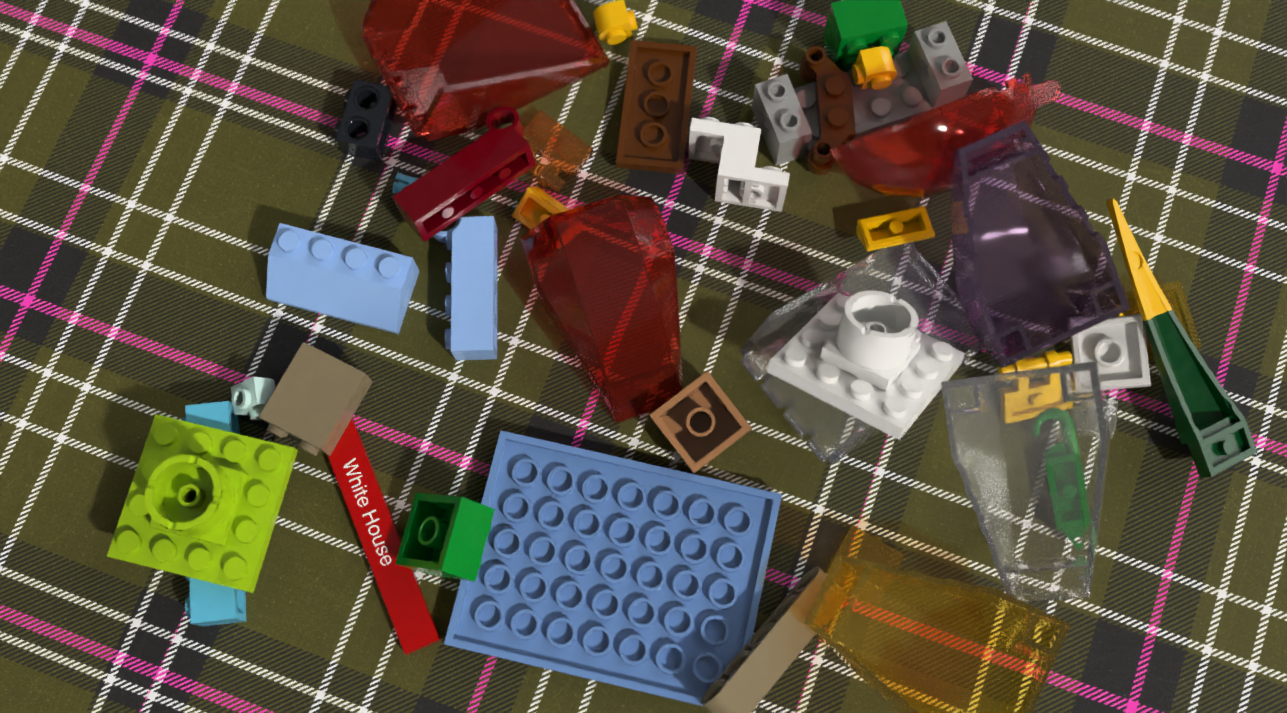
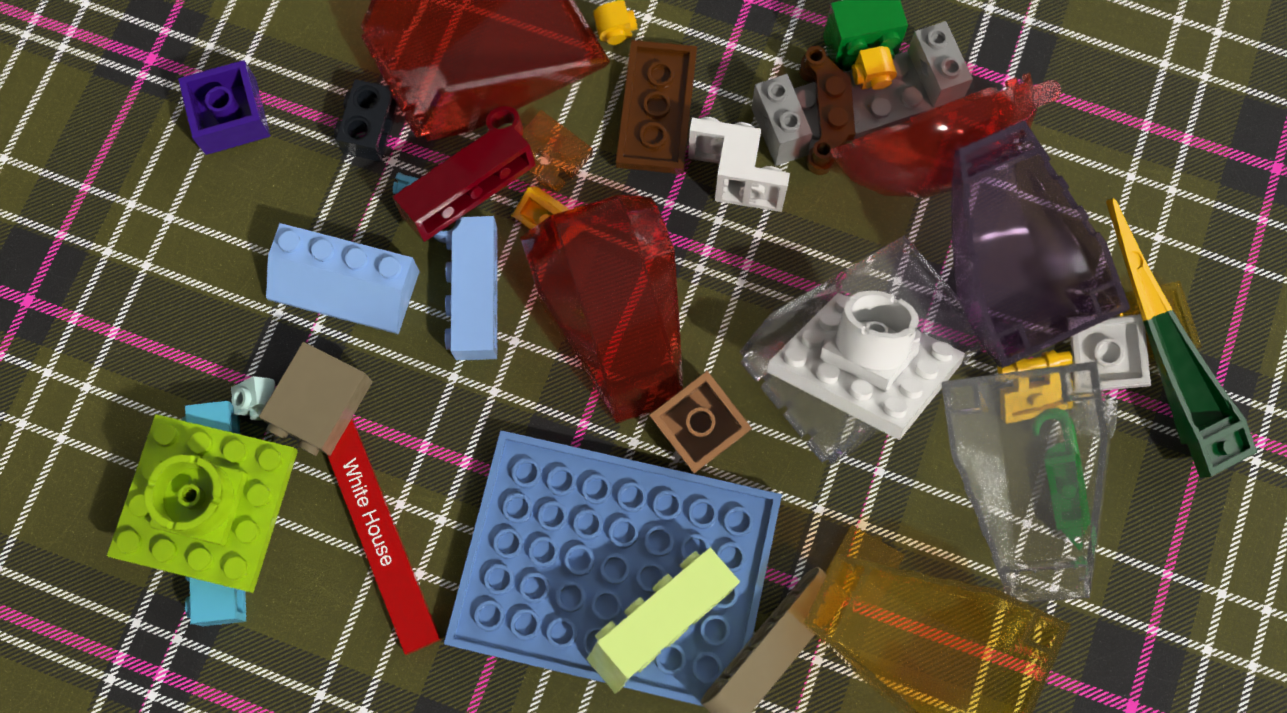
green brick [395,493,495,582] -> none
yellow slope [856,206,935,252] -> none
none -> dark purple brick [178,60,271,155]
none -> yellowish green wedge [586,548,740,694]

